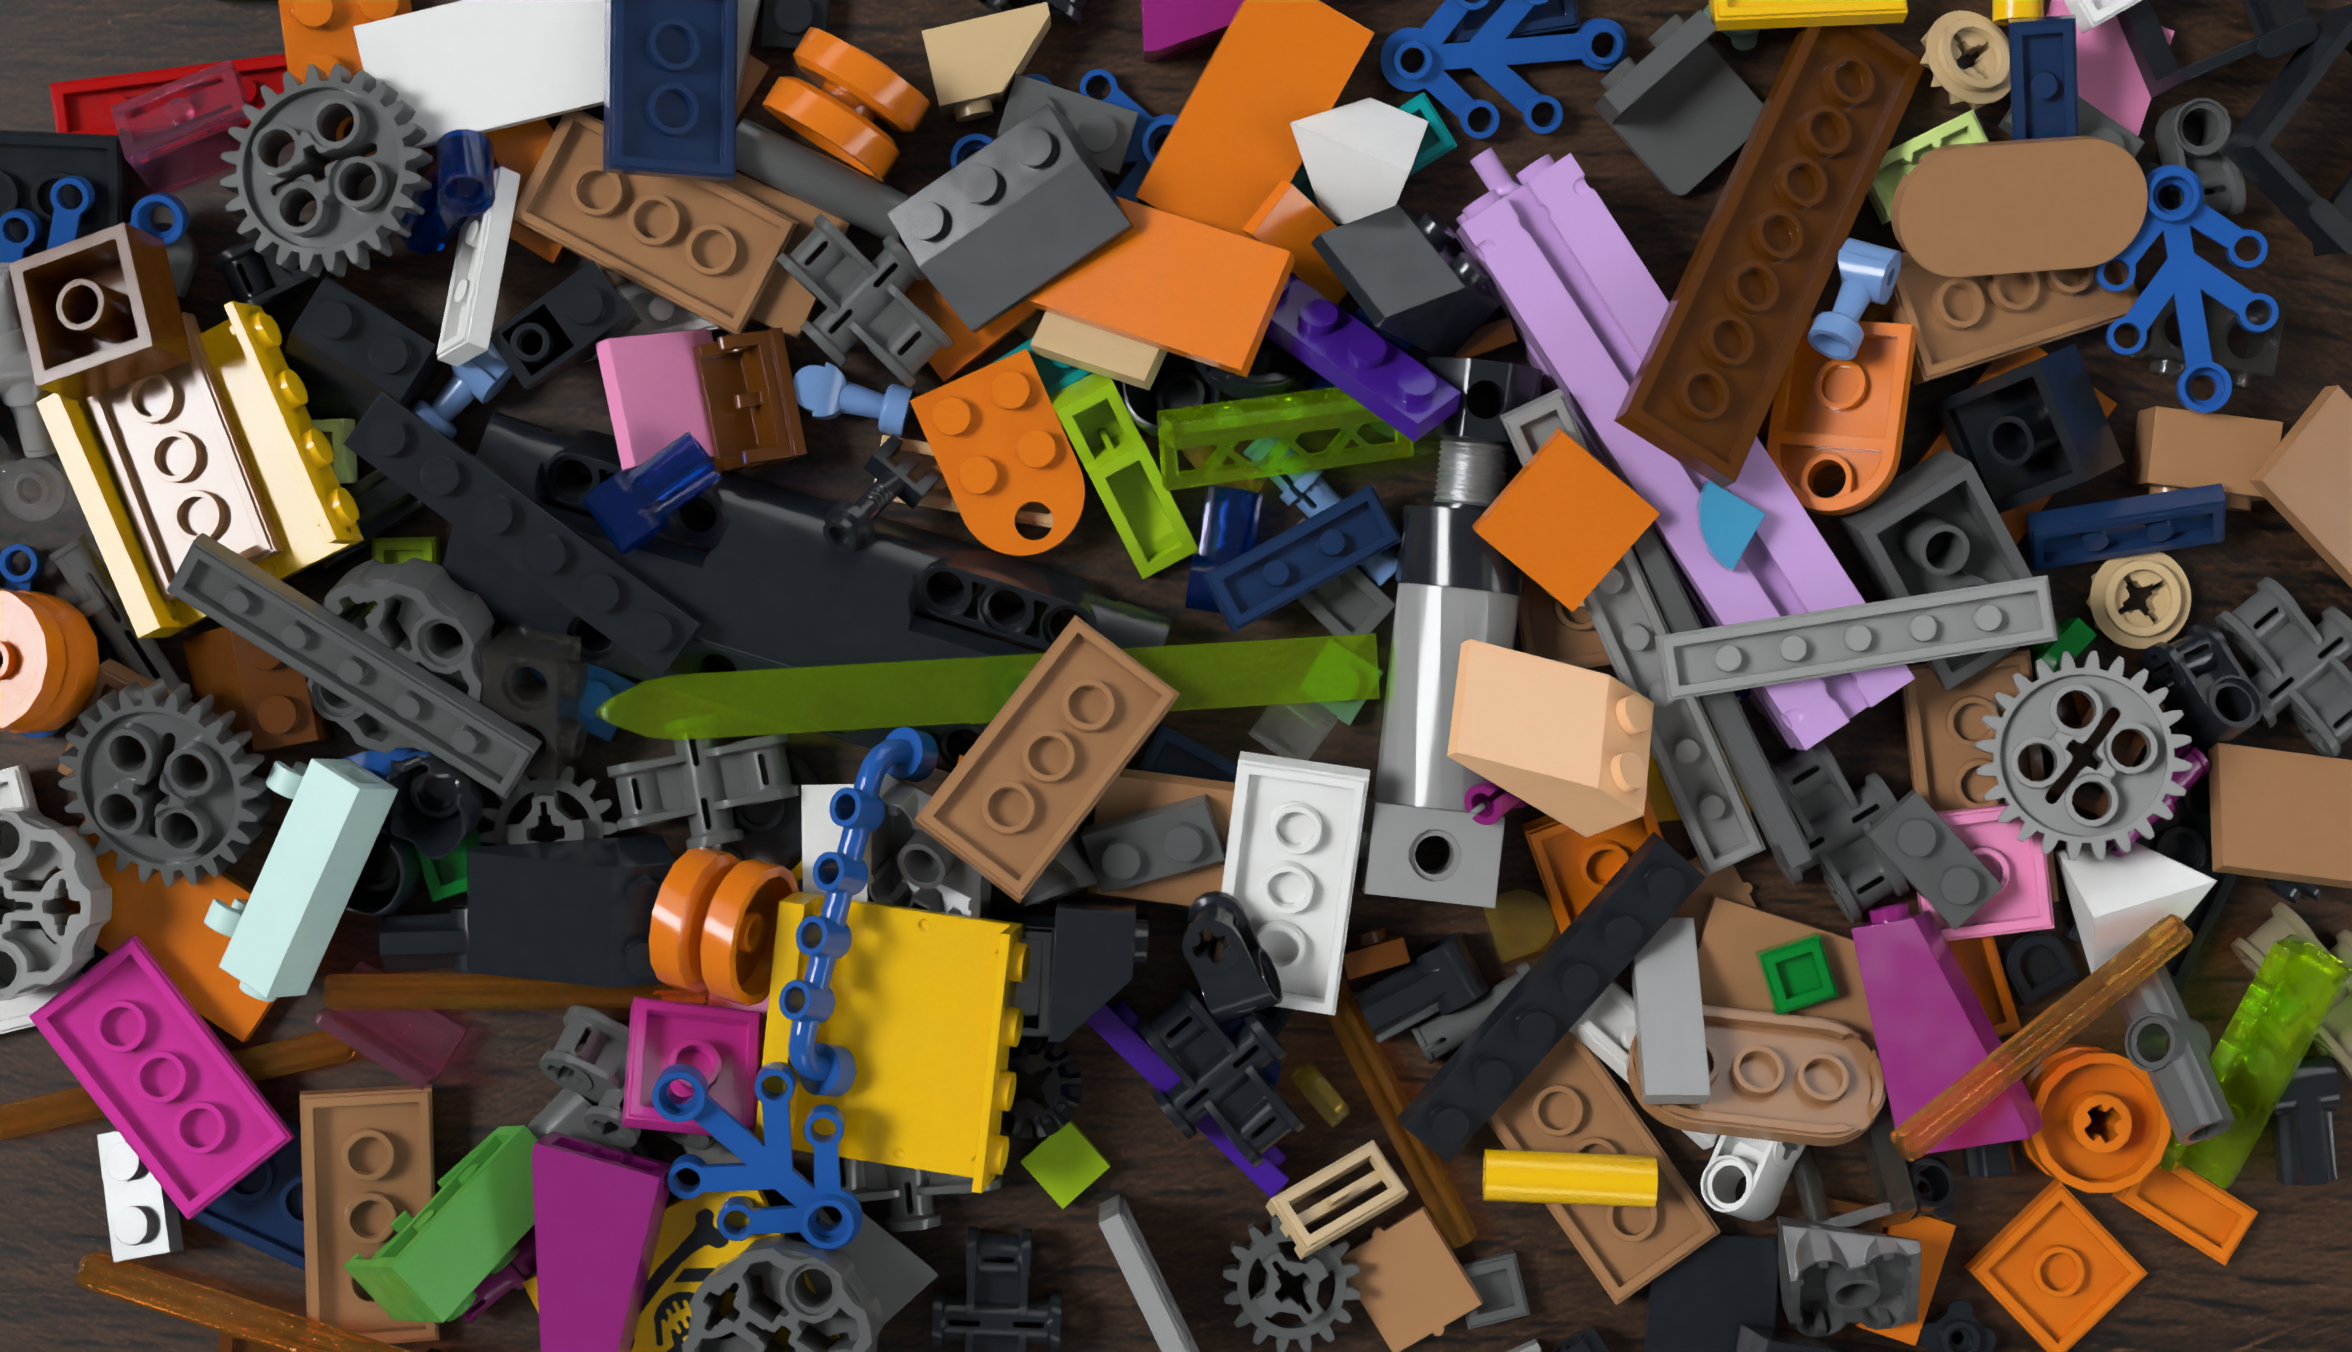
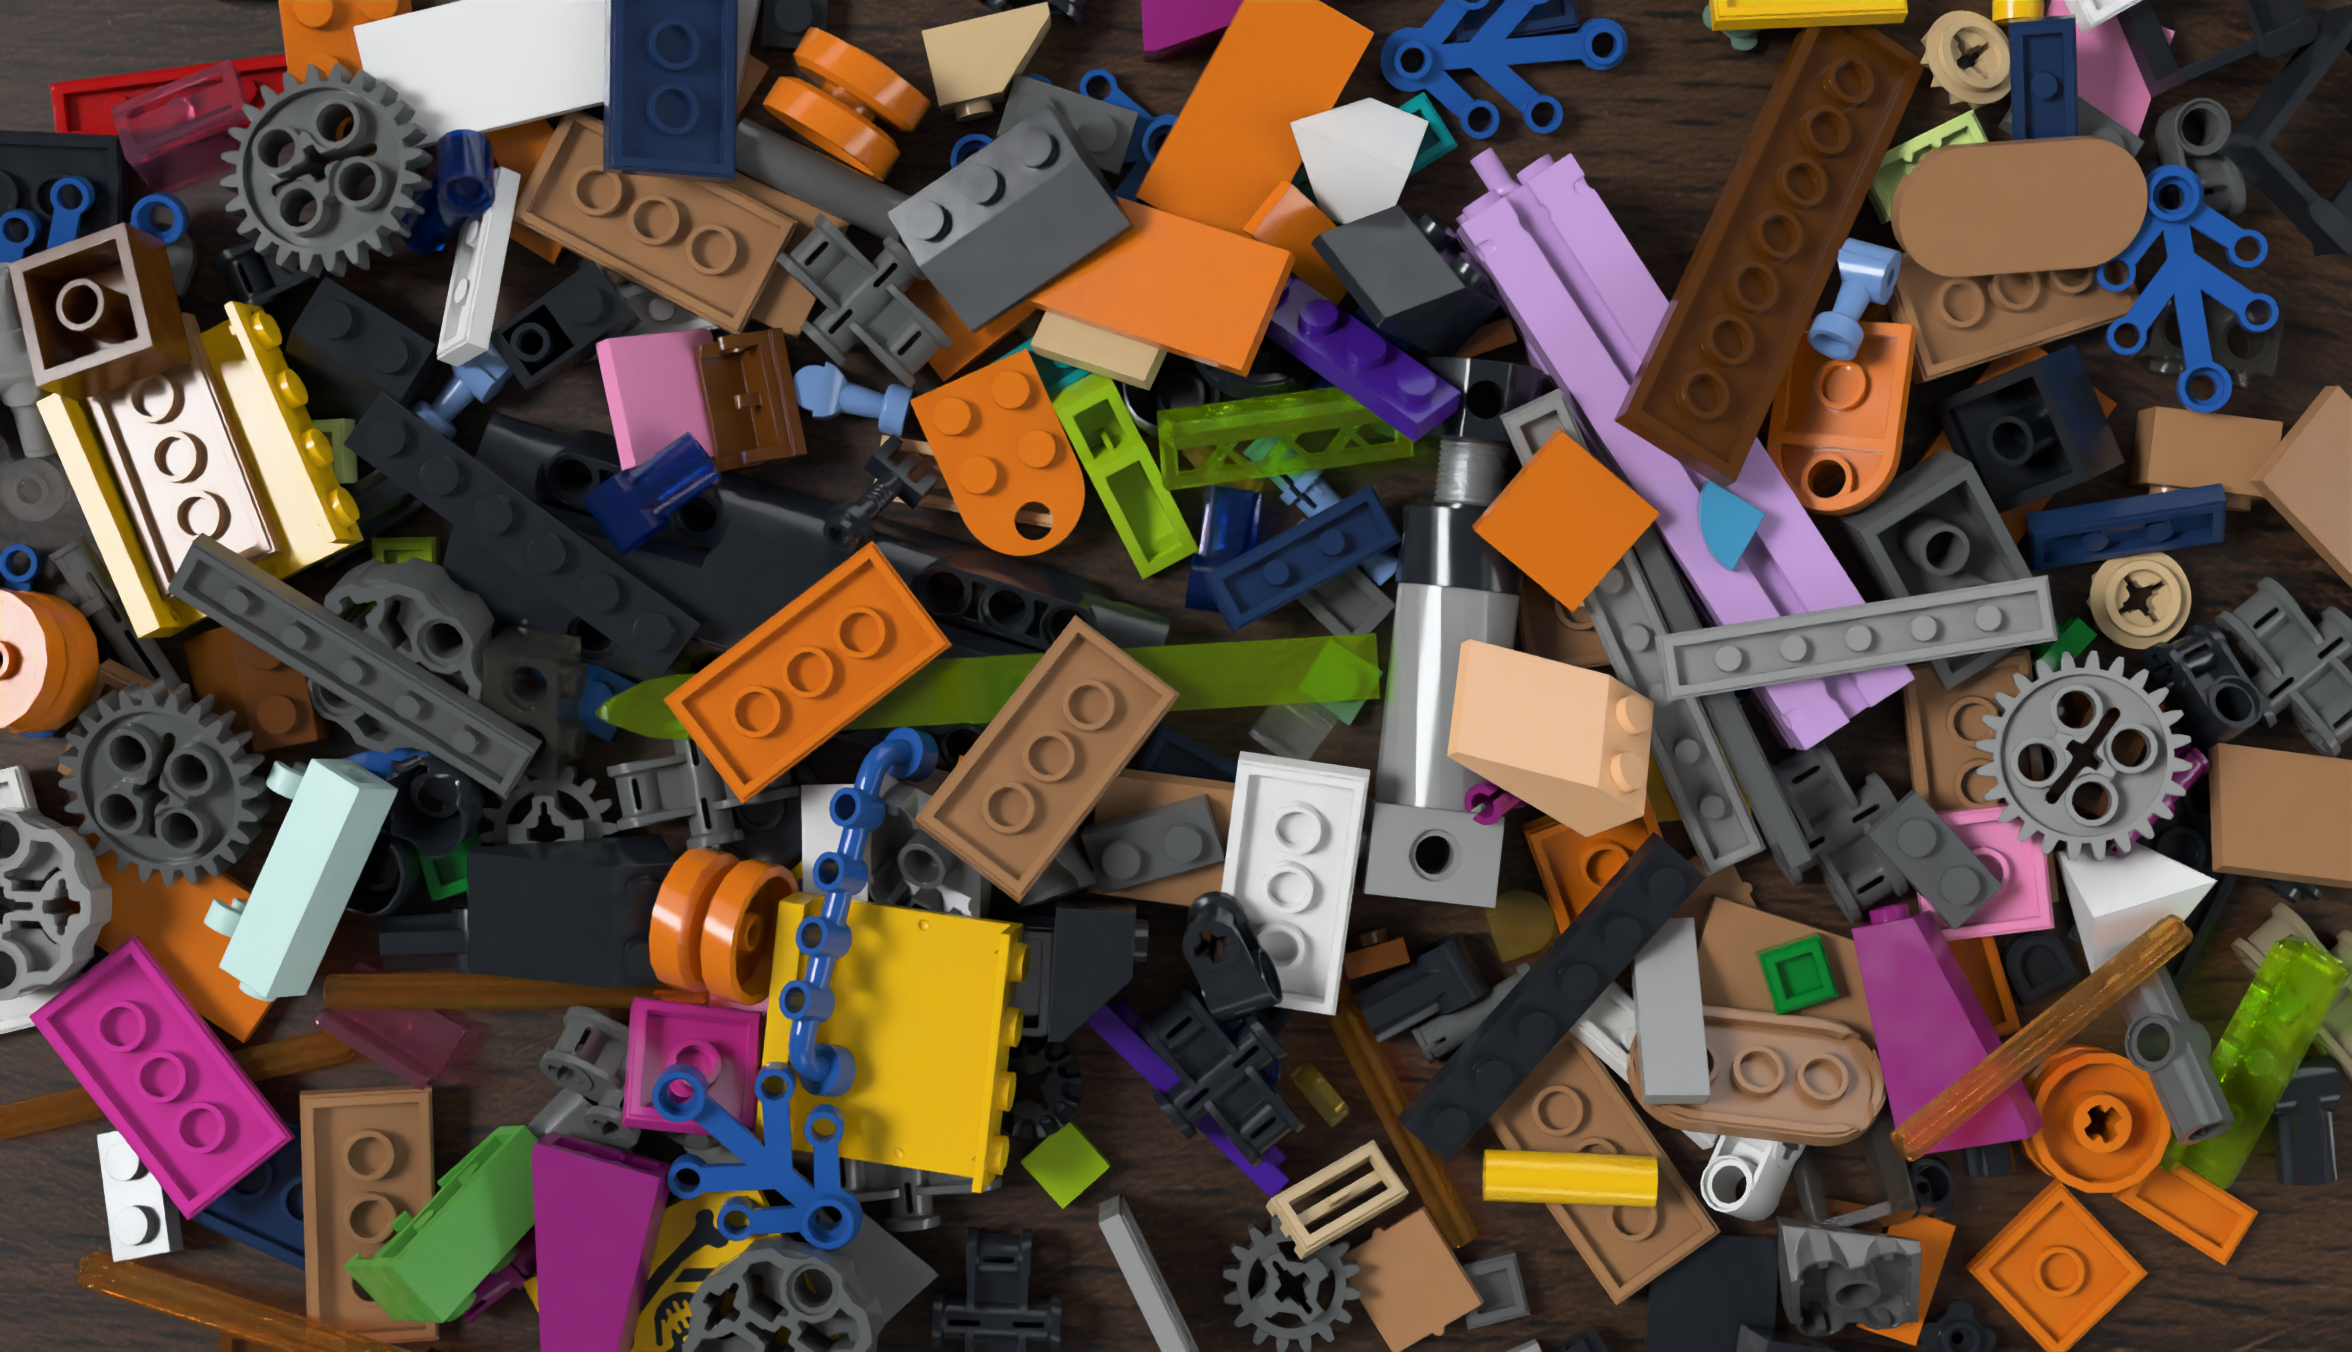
dark grey bracket [1593,9,1764,197] -> none
none -> orange tile [663,541,953,804]

